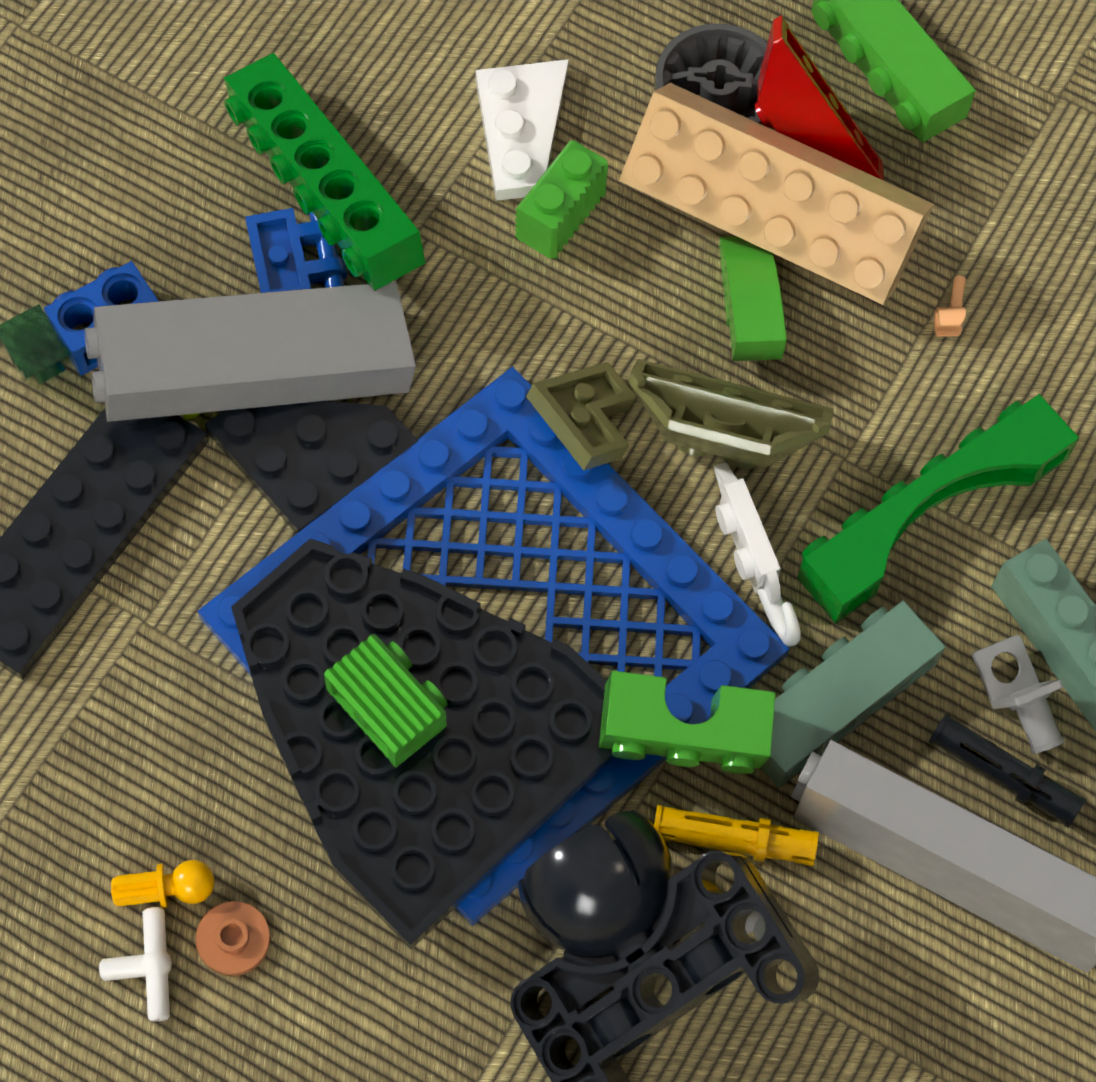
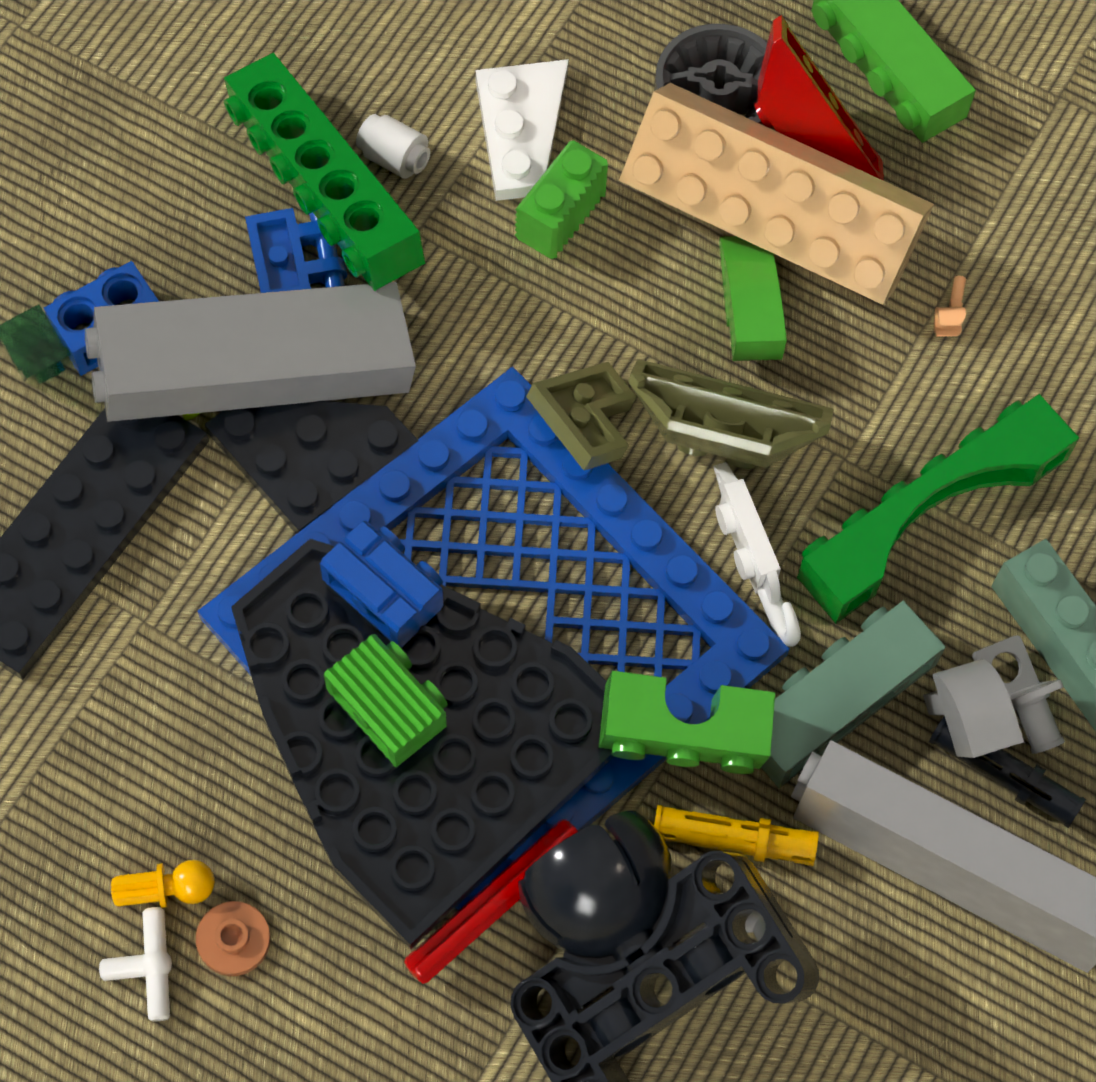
none -> blue brick [320,520,444,648]
none -> white brick [356,114,430,179]
none -> red axle [404,819,578,984]
none -> light grey brick [923,659,1024,758]

